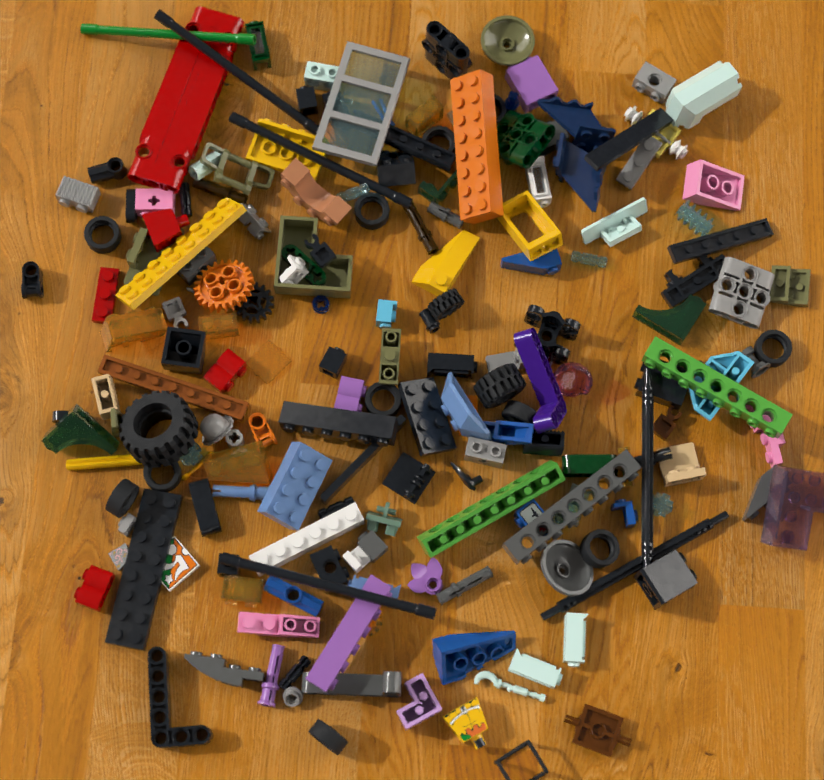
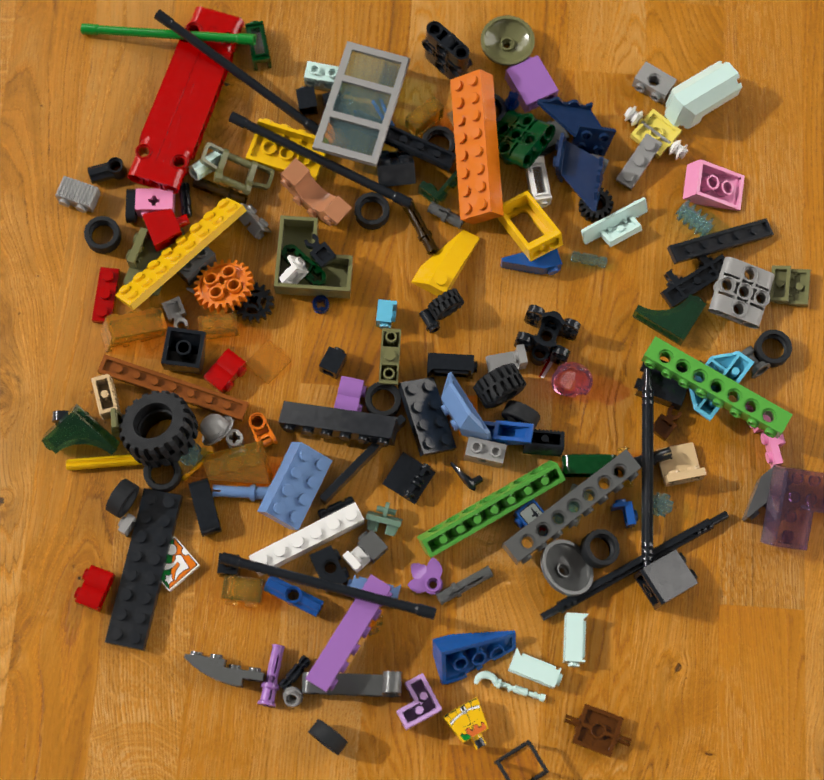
black piece [21,261,44,299] -> none
light grey tile [108,543,128,571] -> none
black beam [148,646,213,749] -> none
bright pink slope [237,612,320,638] -> none
clear light blue axle [337,183,370,202] -> none
dark purple beam [514,328,567,433] -> none
black tile [584,108,673,172] -> none
none -> black tyre [578,187,613,223]

